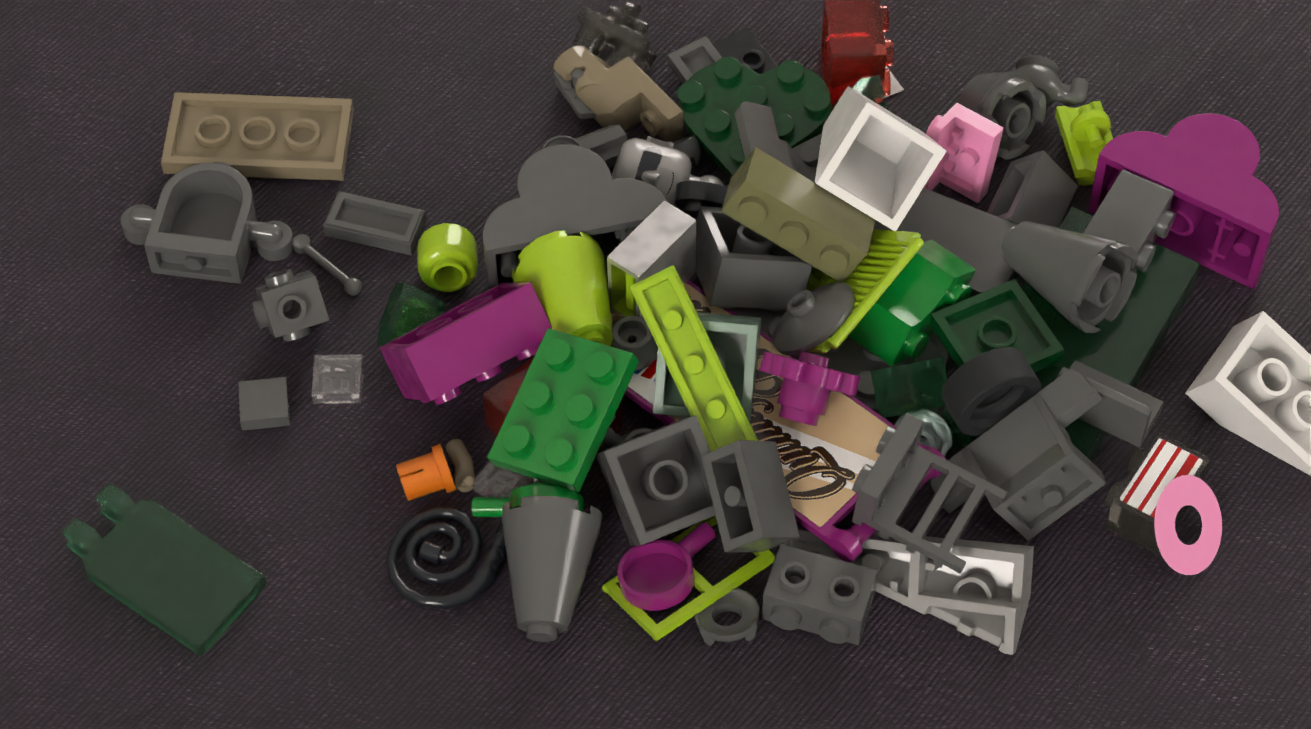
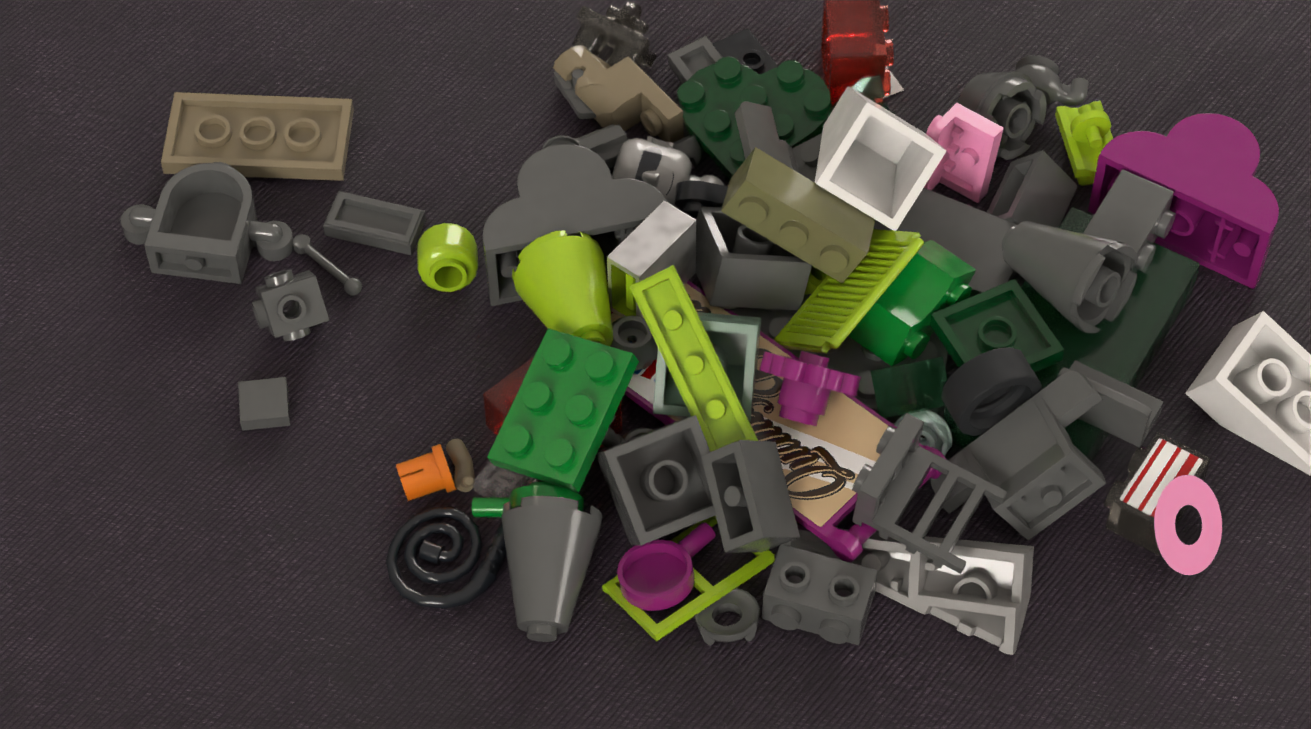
clear green tile [62,483,266,657] -> none
clear tile [312,354,363,404] -> none
rock [378,283,445,356] -> none
magenta brick [379,282,552,405] -> none
dark grey dish [772,282,855,355] -> none

